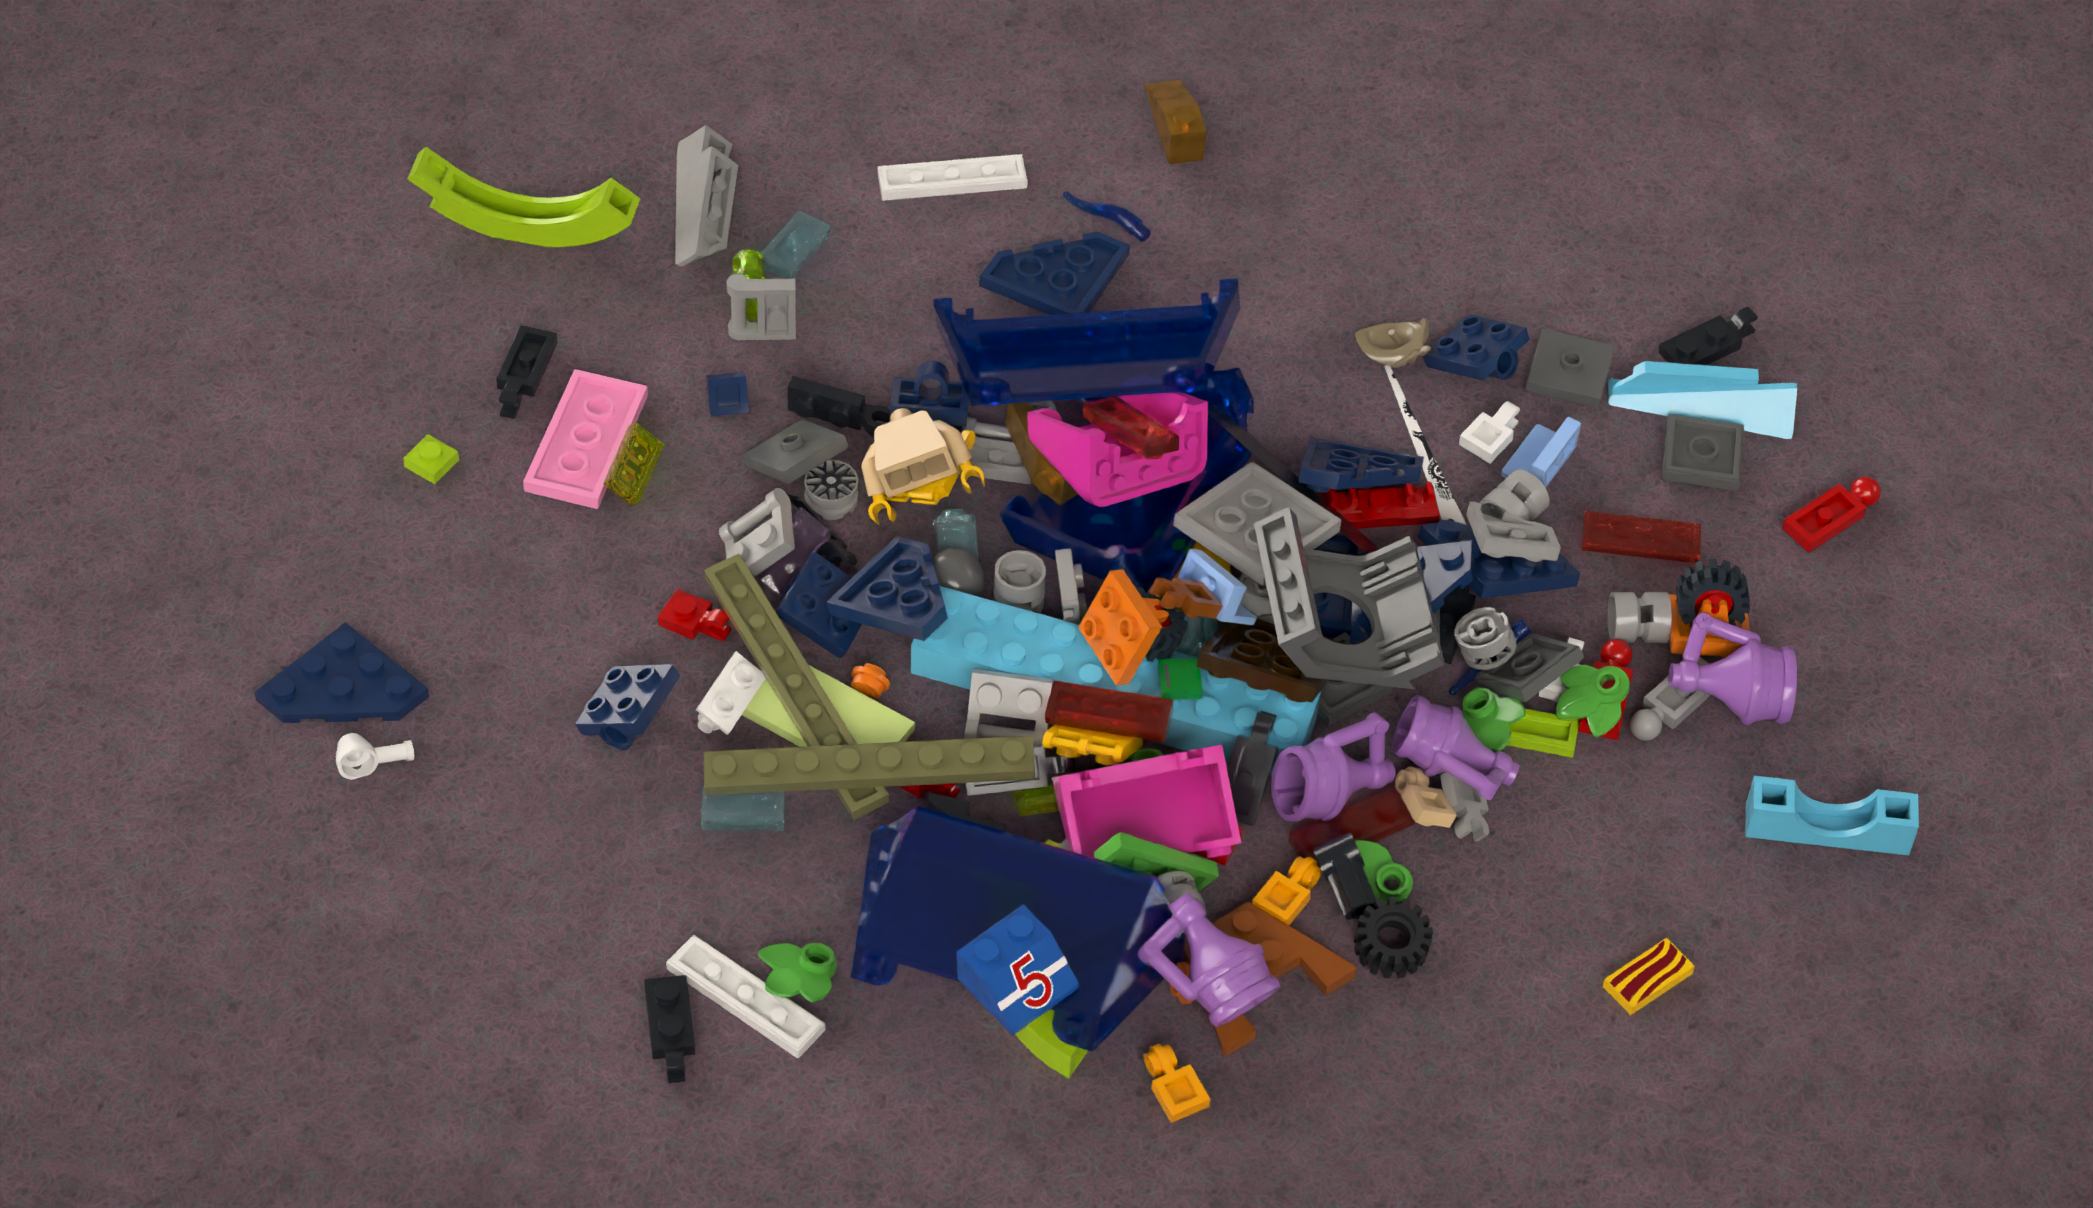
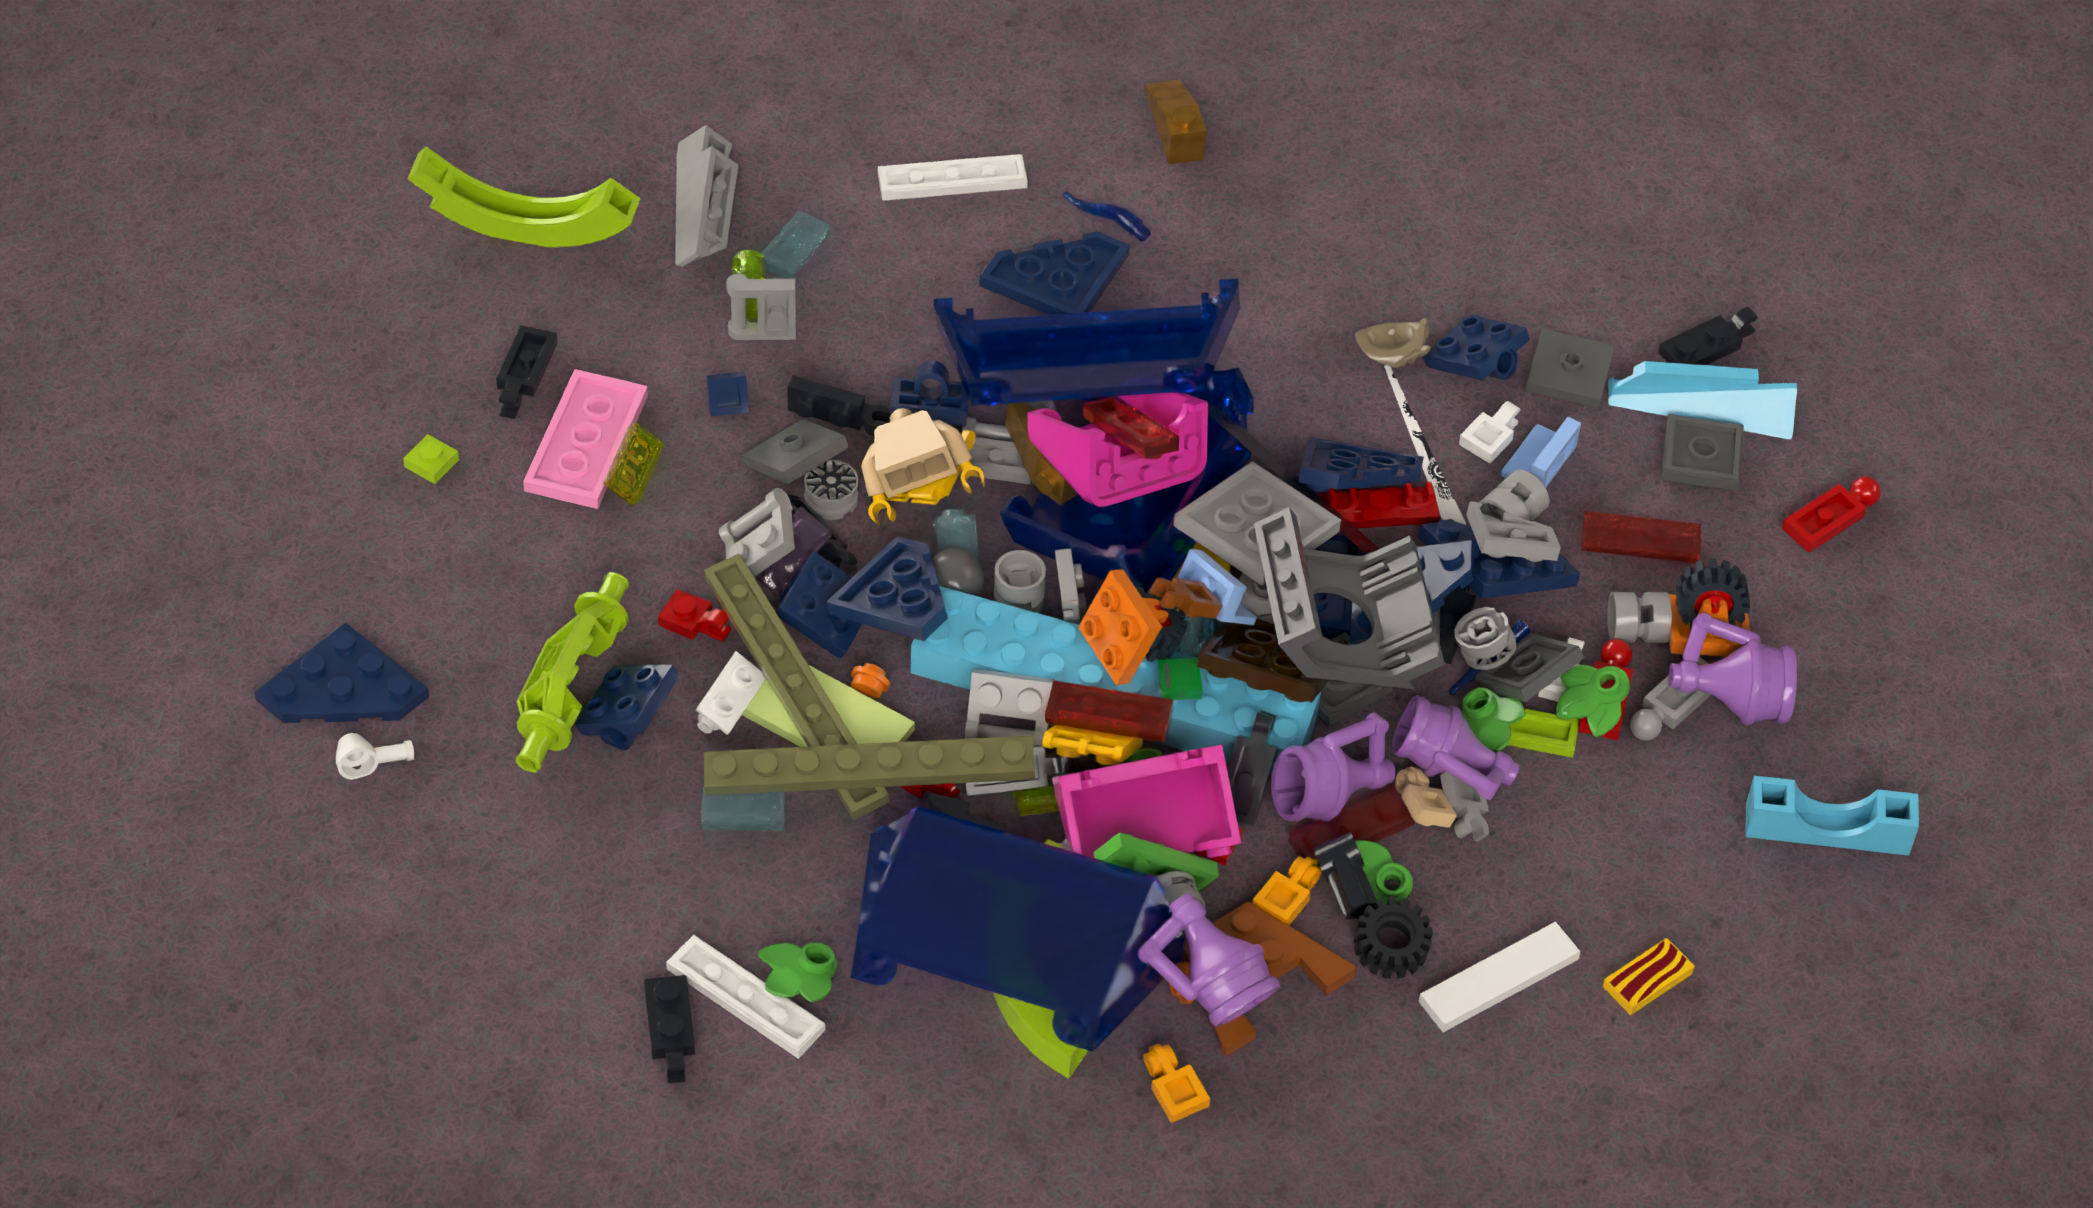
blue slope [957,904,1079,1036] -> none
none -> lime plate [516,572,629,772]
none -> white tile [1418,922,1581,1032]

